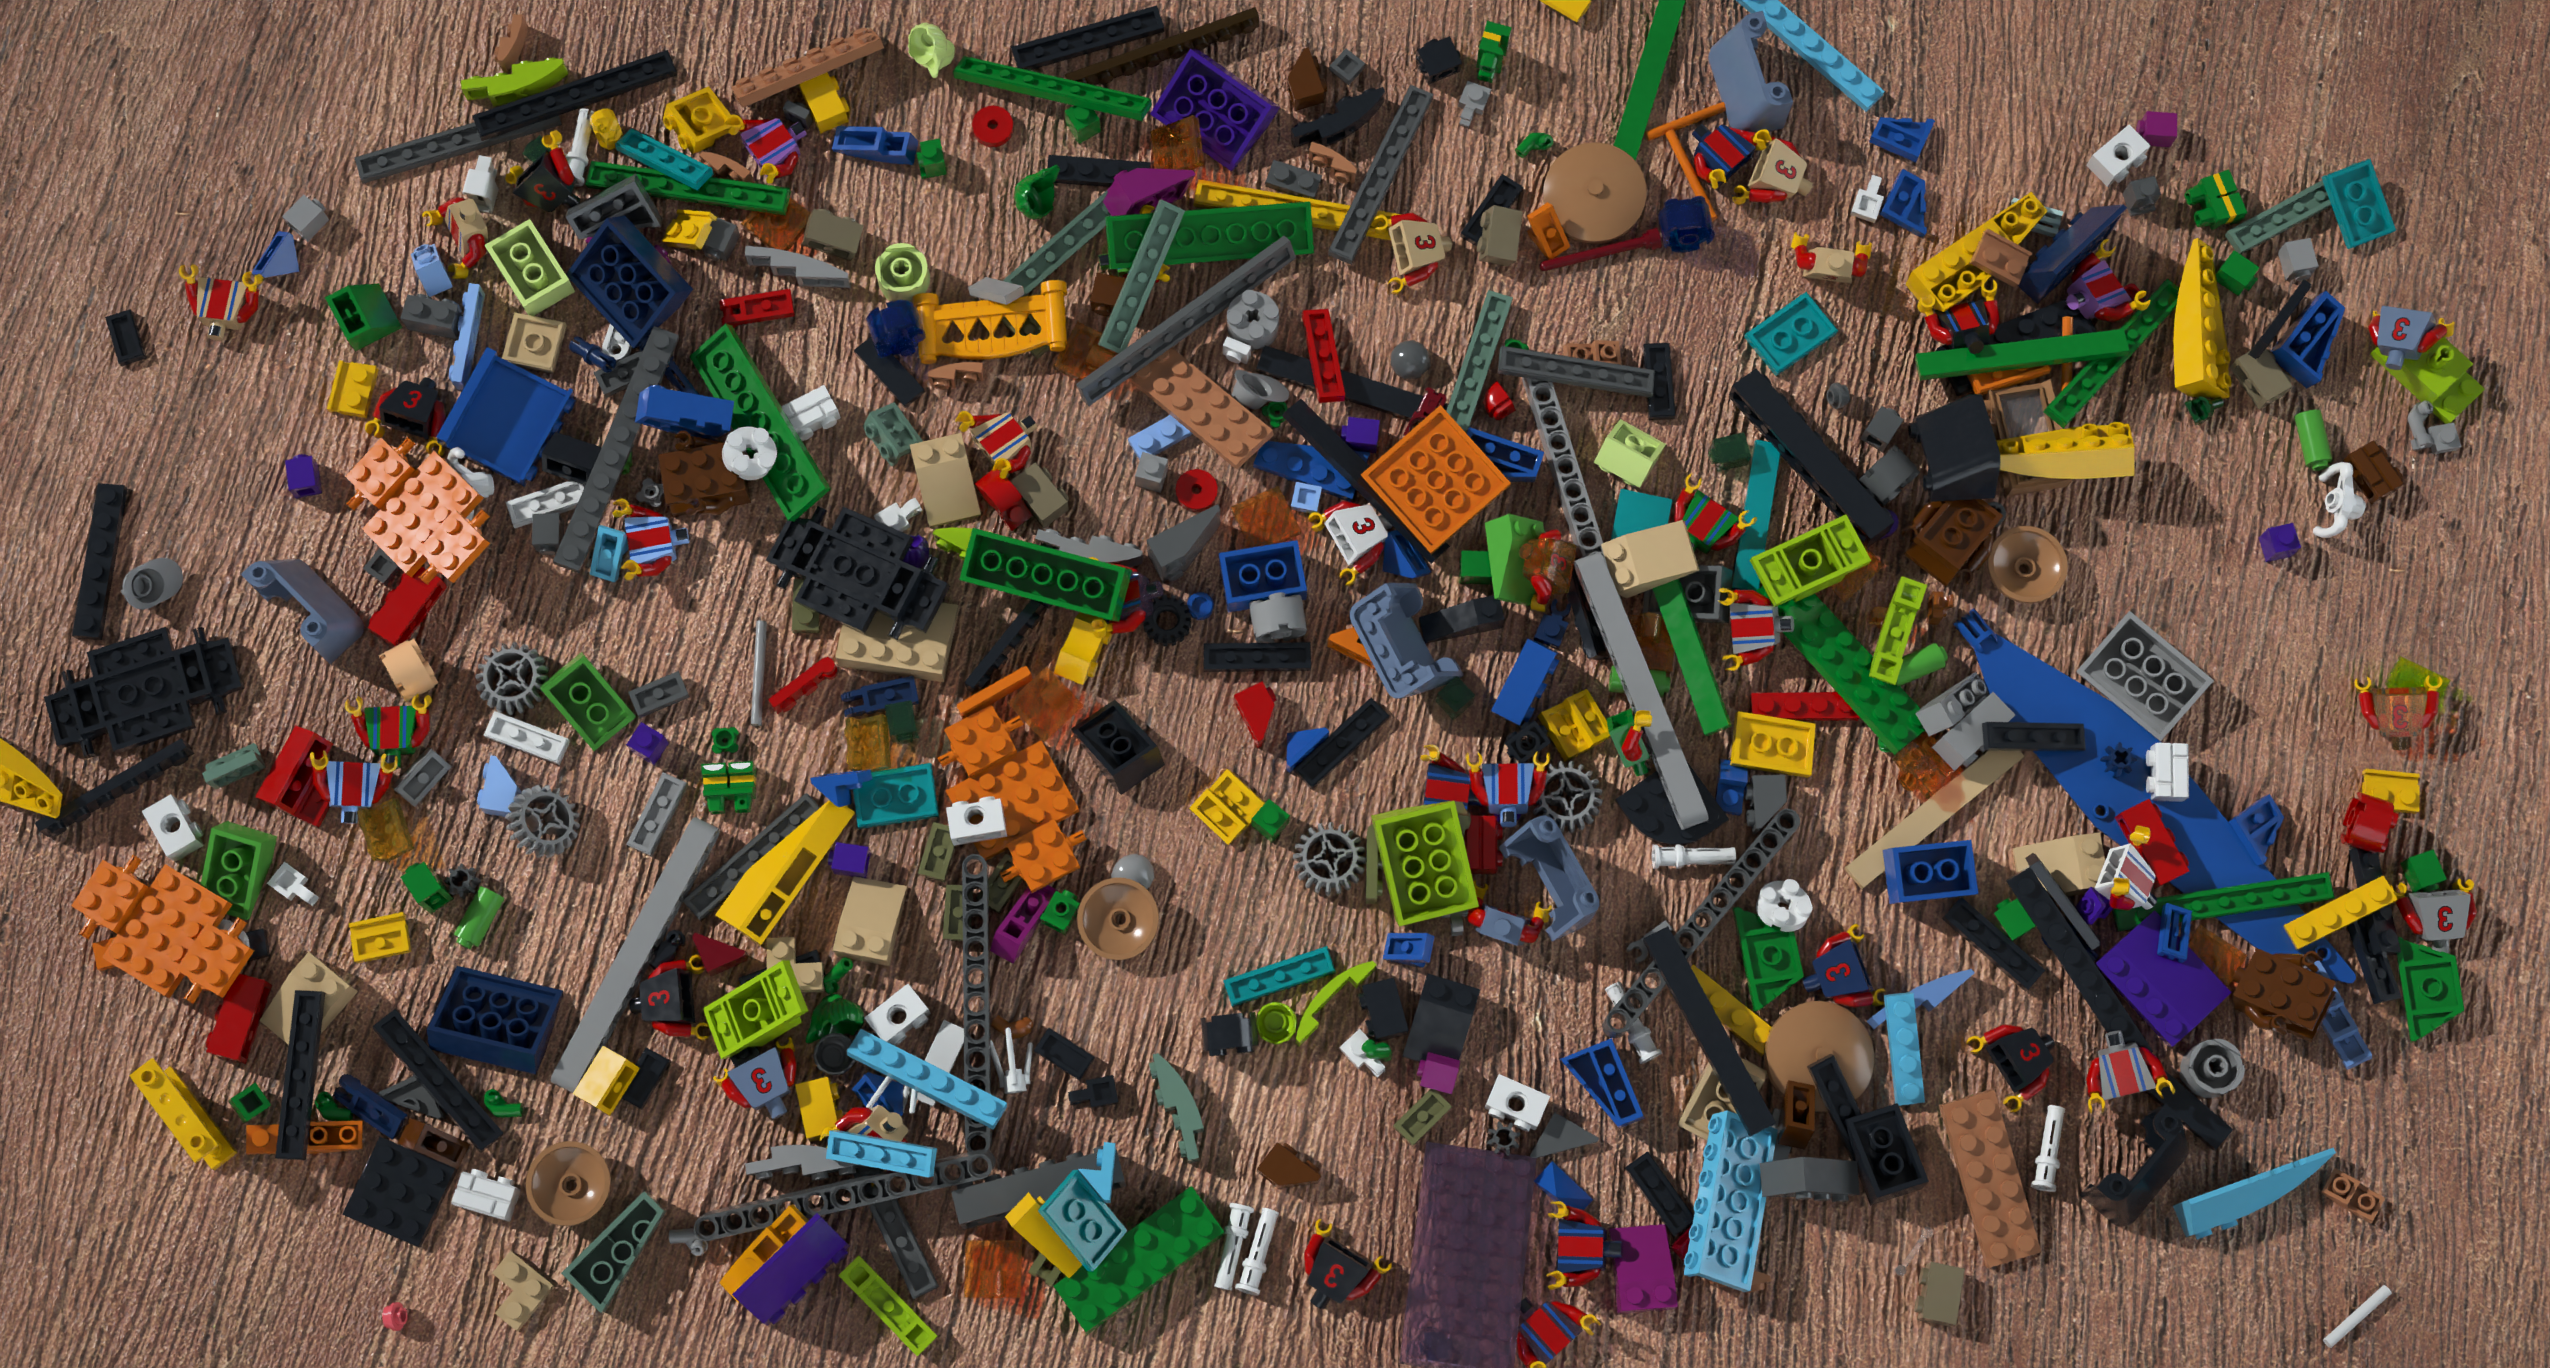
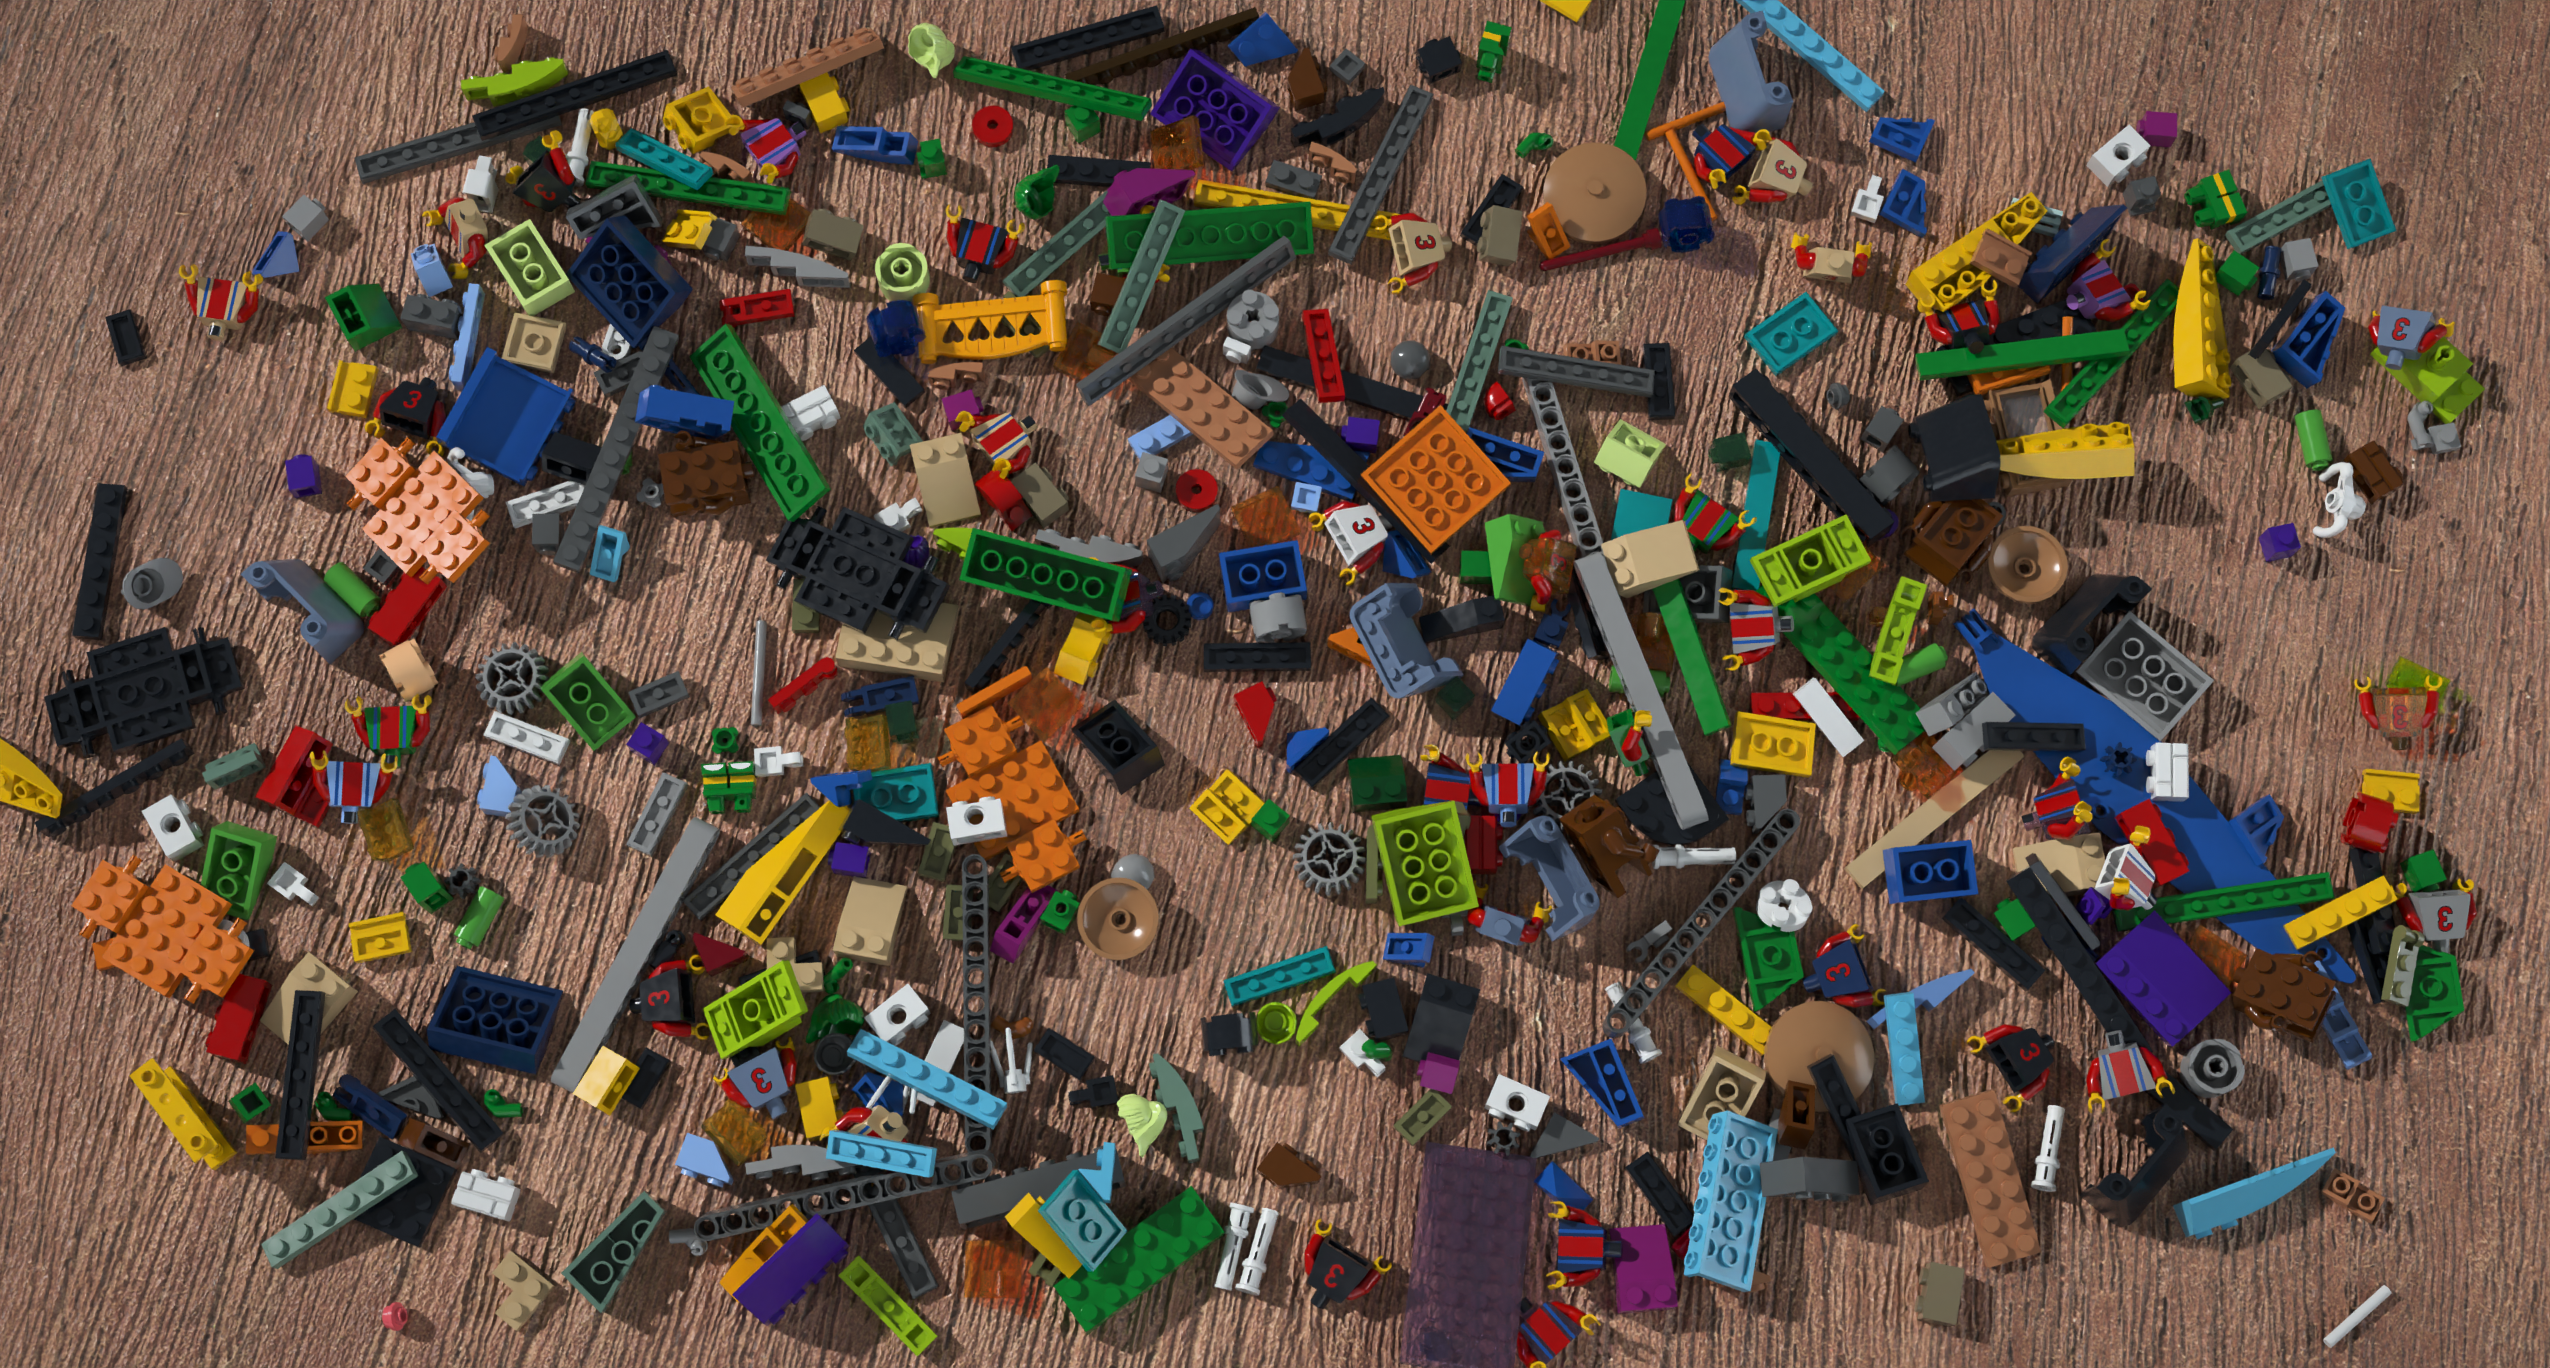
light grey slope [392,747,452,807] -> none
medium nougat dish [526,1141,611,1226] -> none
torso [612,498,690,580] -> none
white plate [722,427,777,480] -> none
light grey tile [968,277,1024,305] -> none
light grey plate [1458,81,1491,128] -> none
black tile [1643,926,1776,1137] -> none
clear hinge [1895,1227,1933,1276] -> none
blue tile [2157,903,2192,963] -> none
none -> sand green plate [261,1151,418,1269]
none -> bright green brick [324,562,381,617]
none -> light blue slope [675,1133,734,1188]
none -> clear yellow bracket [701,1099,768,1167]
none -> white plate [754,746,804,777]
none -> black slope [839,799,931,847]
none -> magenta brick [941,389,984,431]
none -> torso [945,204,1025,283]
none -> yellowish green hair [1117,1094,1168,1158]
none -> blue wing [1228,12,1298,66]
none -> dark green slope [1347,755,1407,813]
none -> reddish brown torso [1559,794,1660,898]
none -> white tile [1793,677,1864,757]
none -> torso [2021,756,2093,840]
none -> black windscreen [2031,574,2152,676]
none -> dark blue pin [2257,246,2282,300]
none -> olive plate [2381,925,2425,1007]

